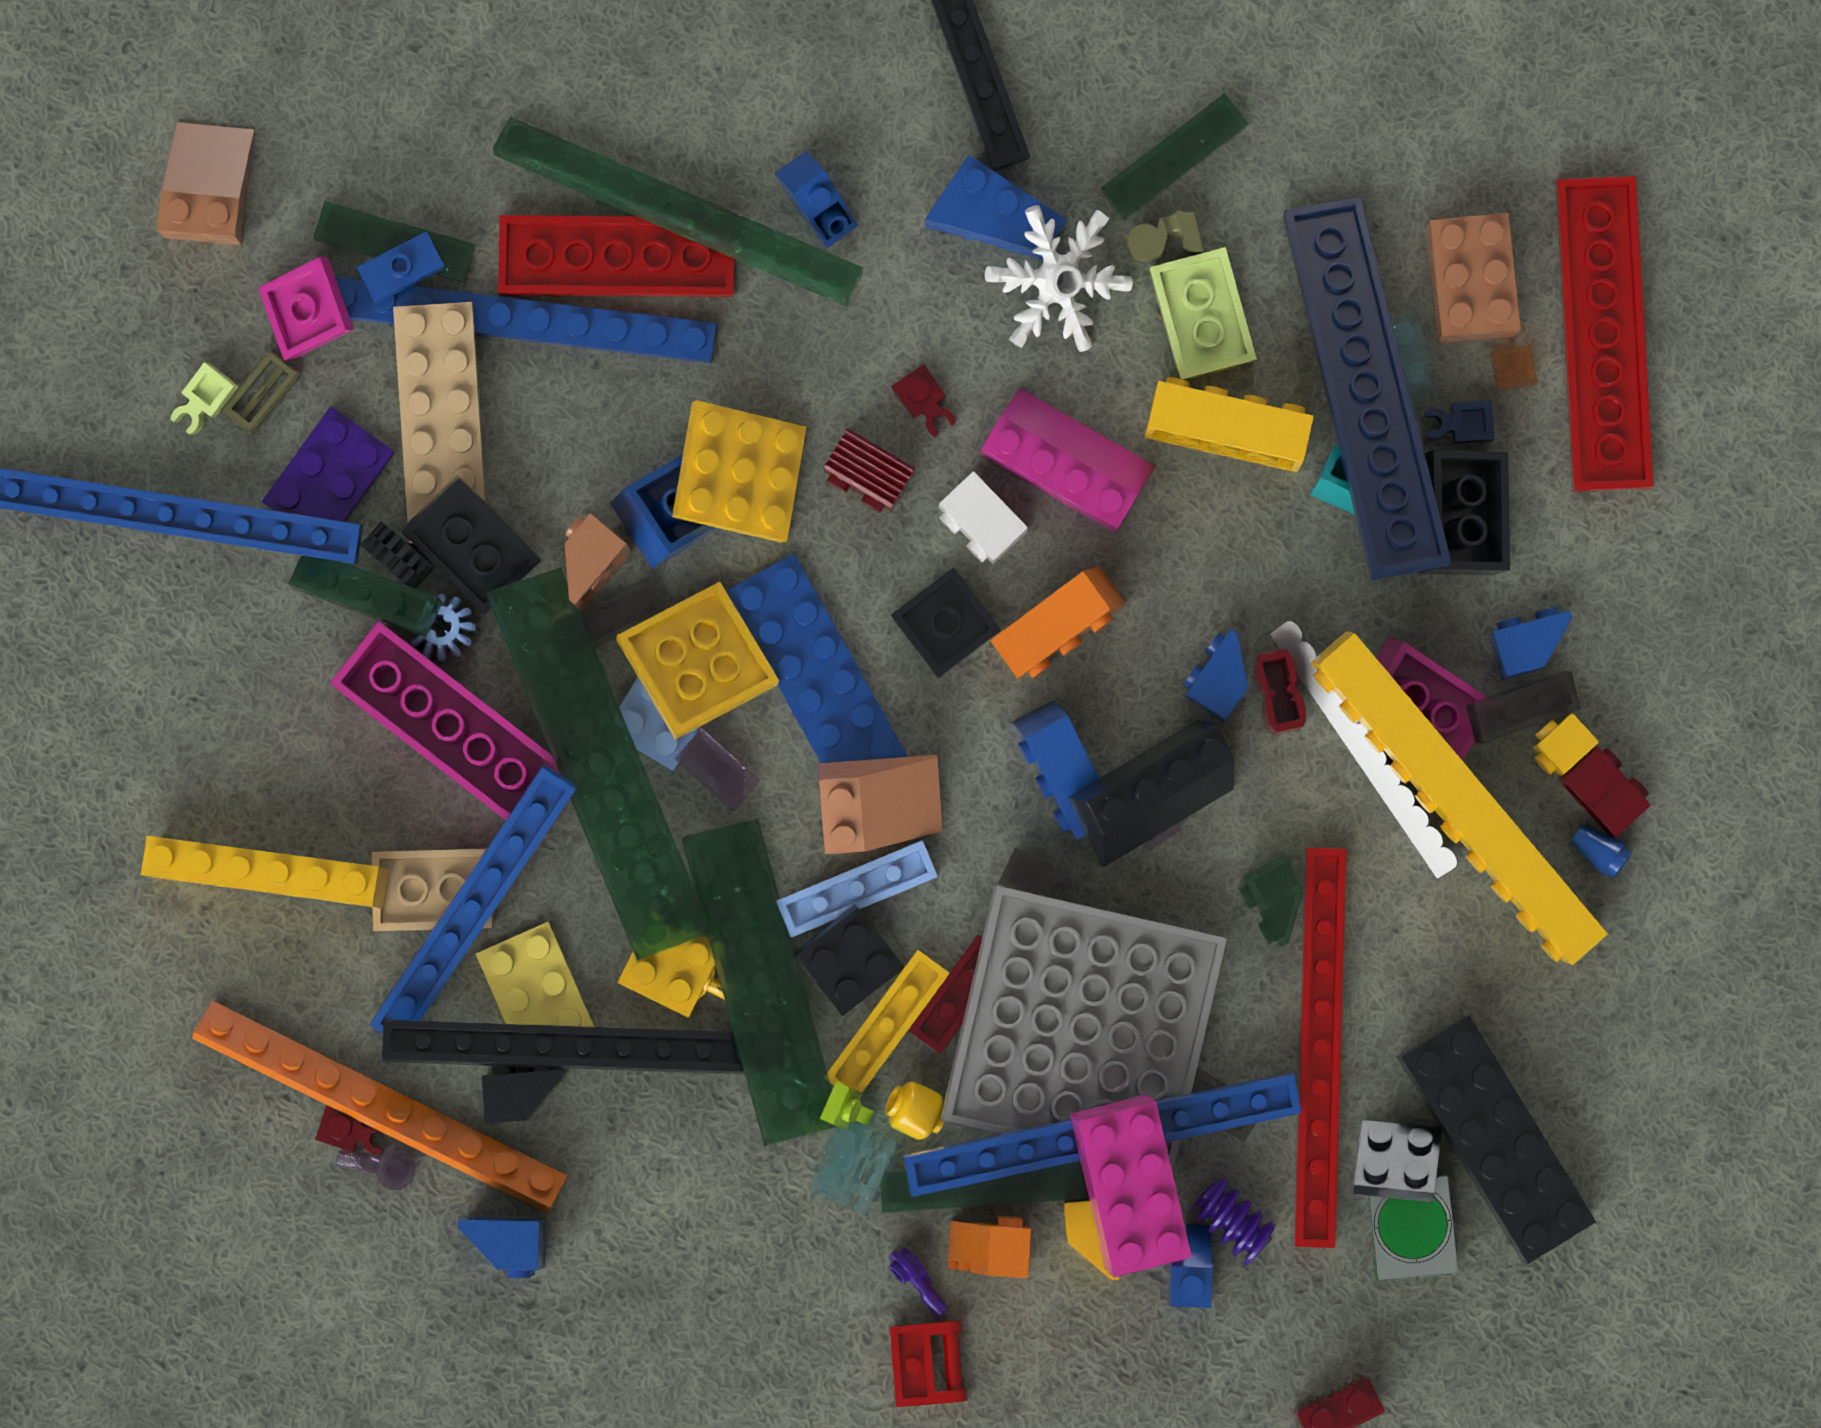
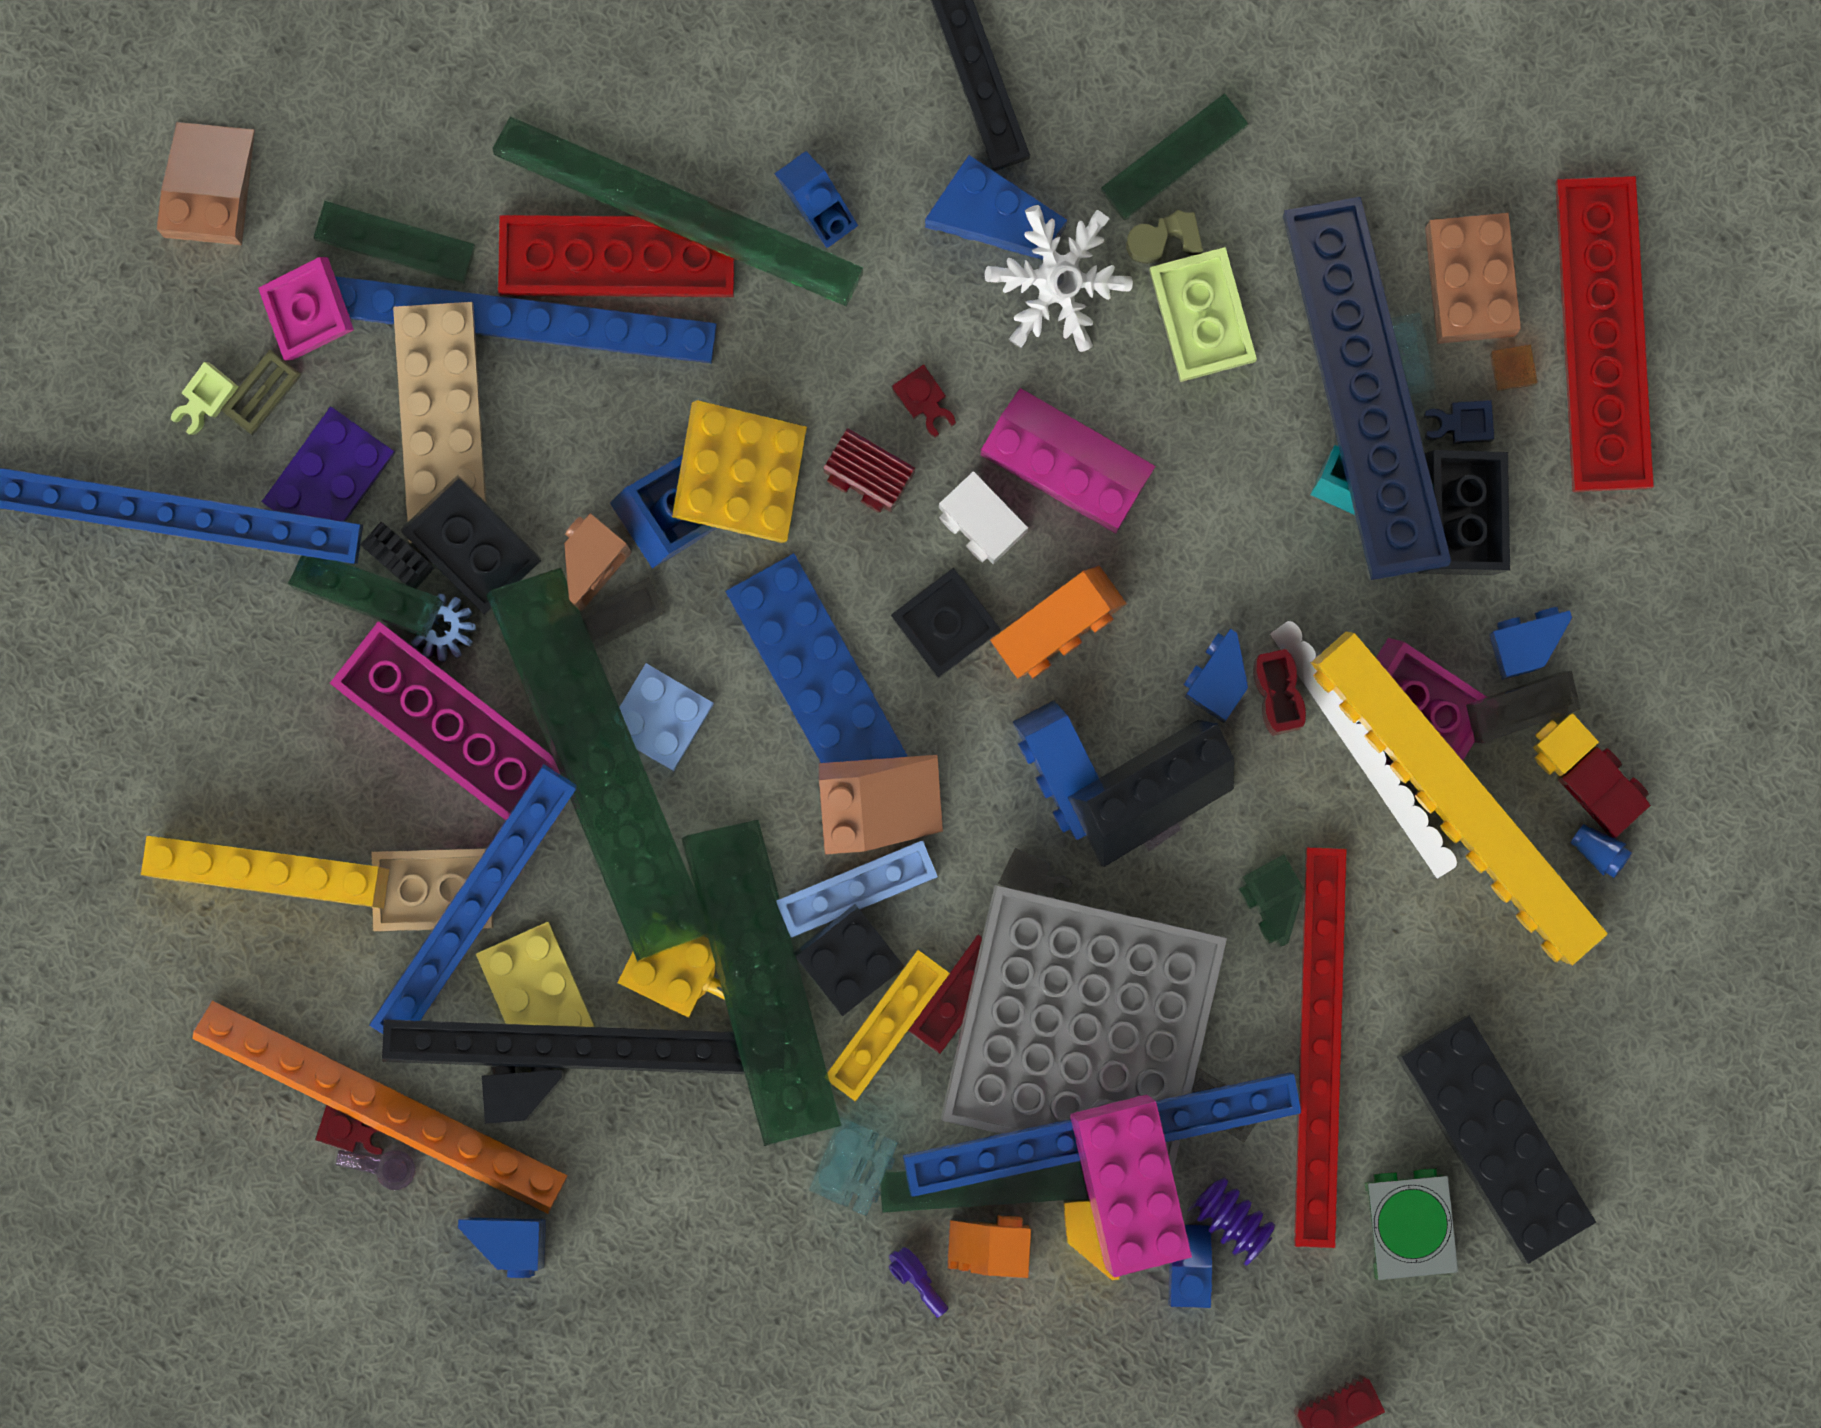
blue plate [357,231,446,304] -> none
yellow plate [616,582,779,740] -> none
clear purple plate [674,728,760,811] -> none
lime plate [820,1082,875,1130] -> none
yellow head [885,1081,945,1140] -> none
red plate [889,1320,968,1407] -> none
yellow brick [1144,377,1314,472] -> none
plate [1353,1120,1442,1202] -> none

